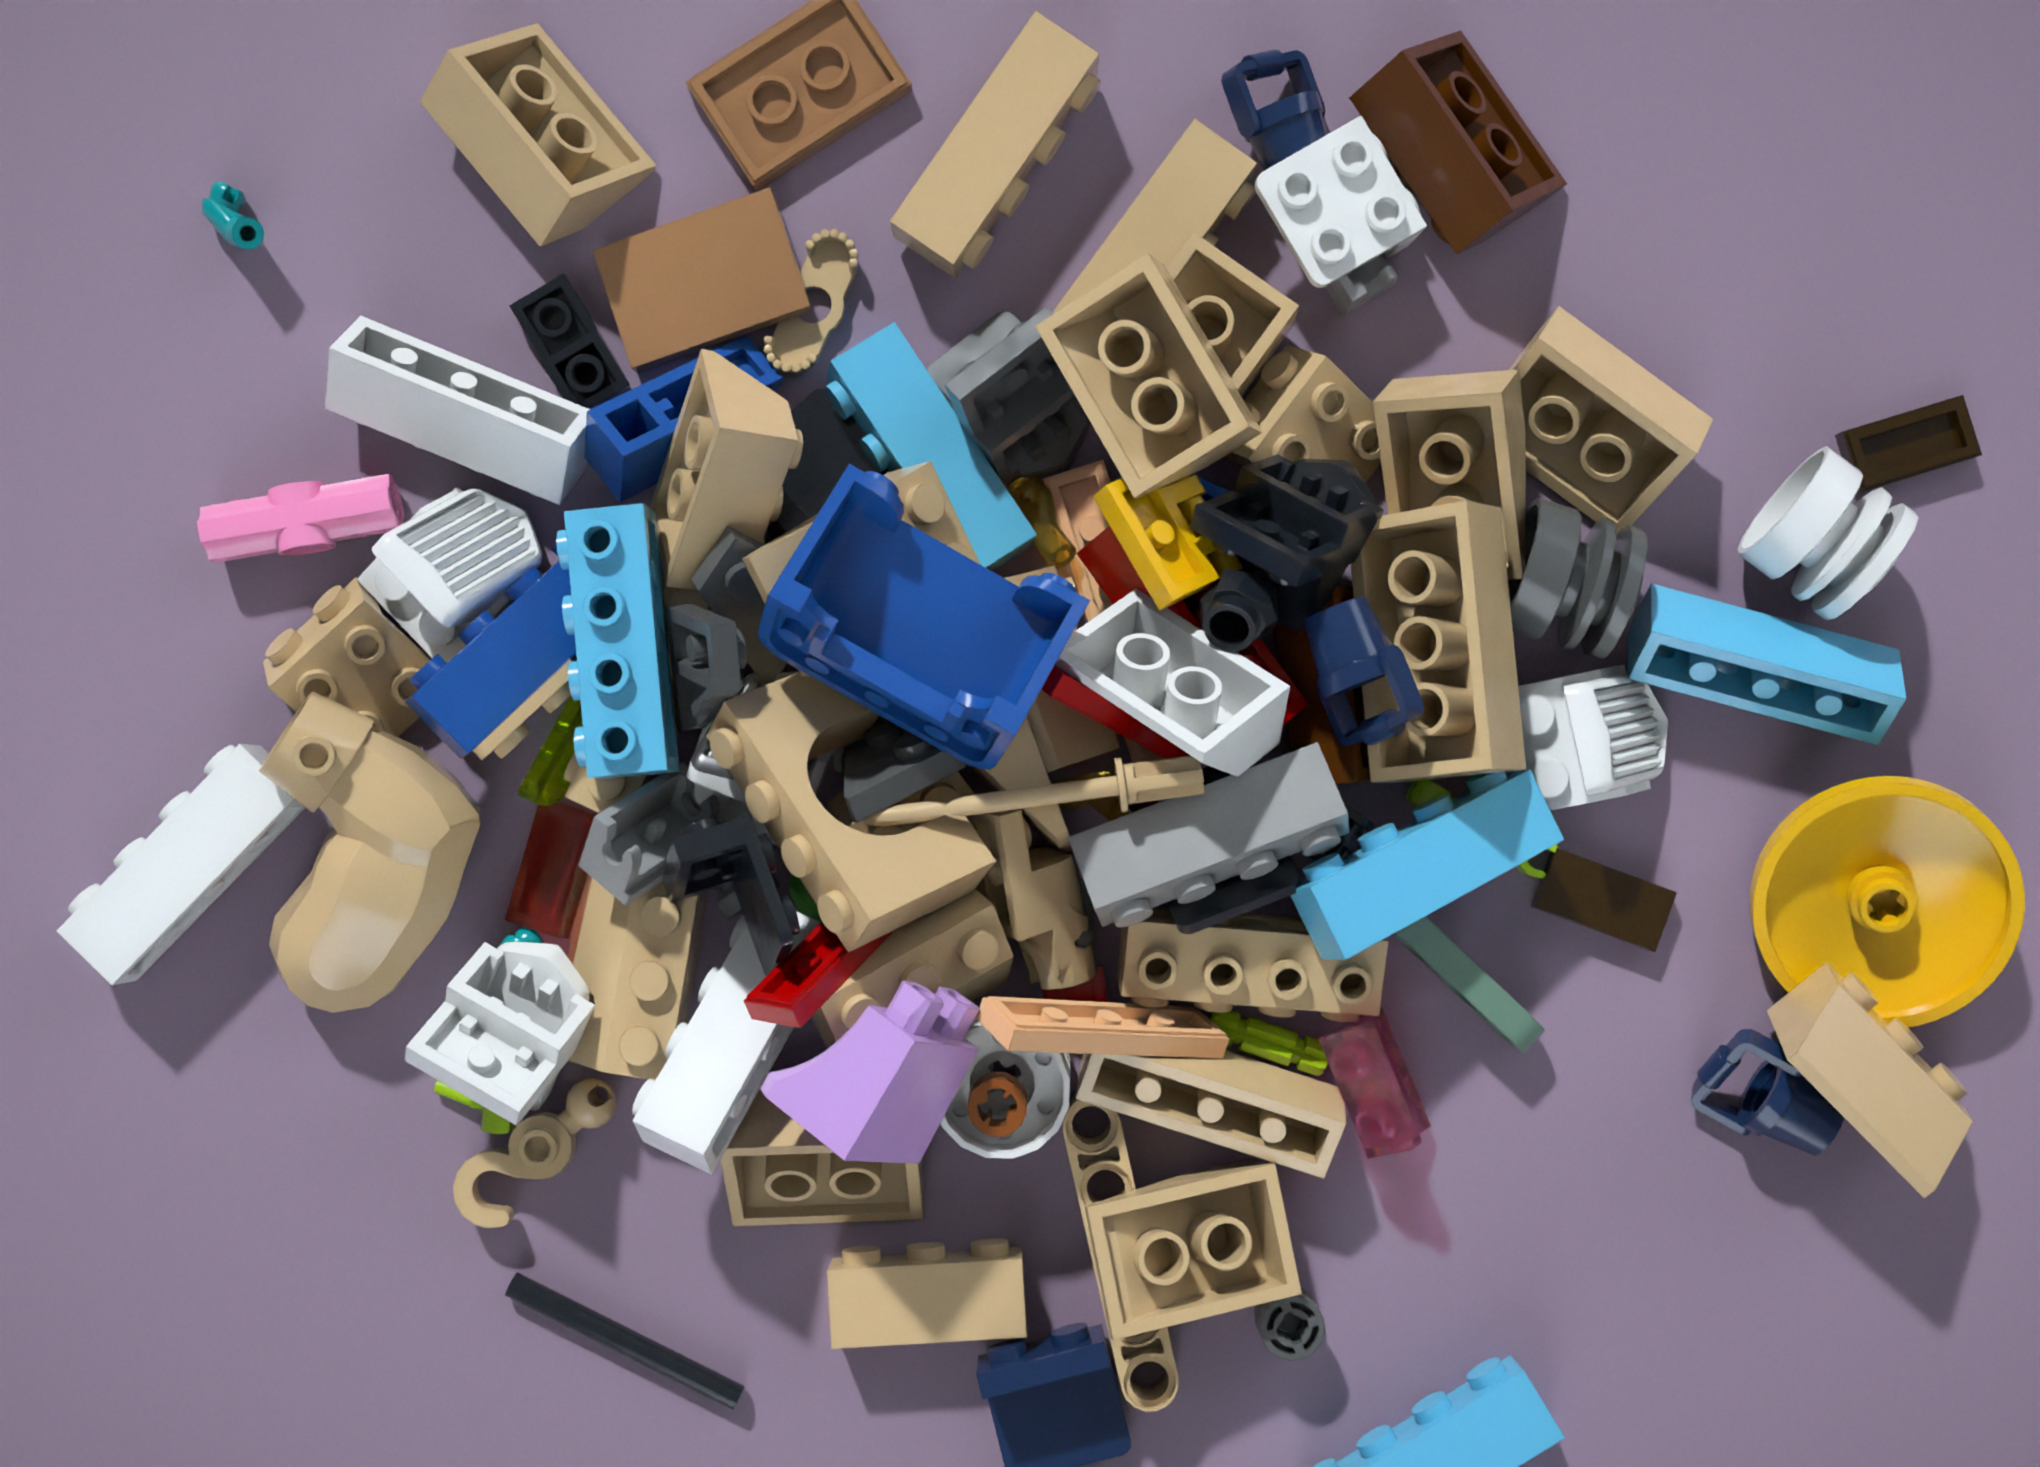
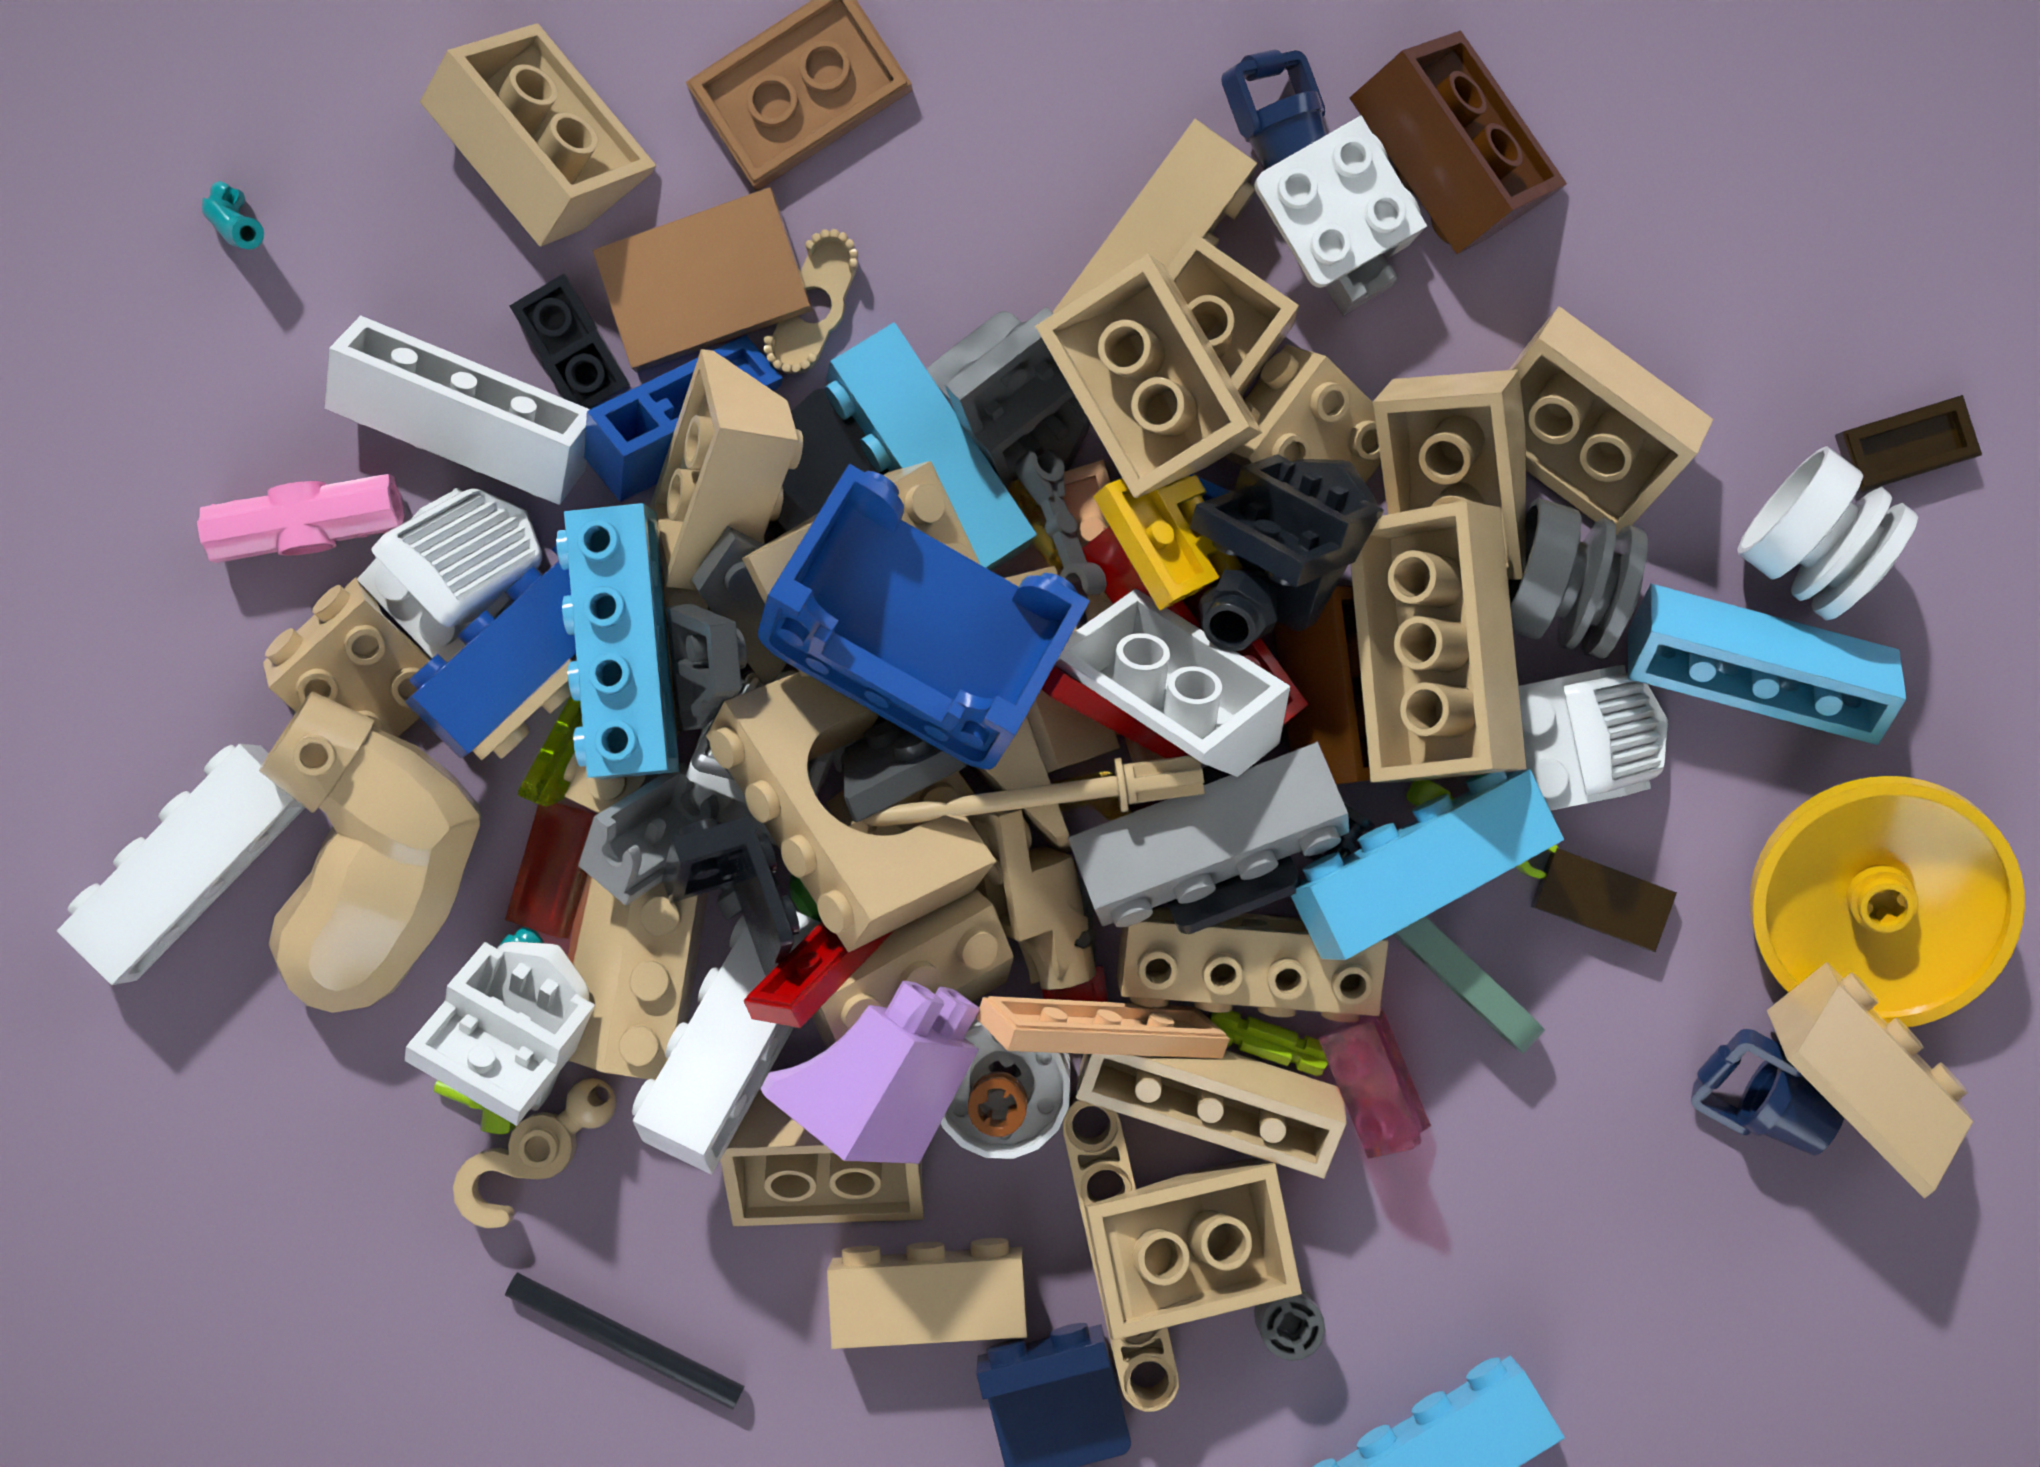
tan brick [890,11,1102,279] -> none
dark blue piece [1303,596,1424,746] -> none
none -> dark grey piece [1015,450,1107,599]

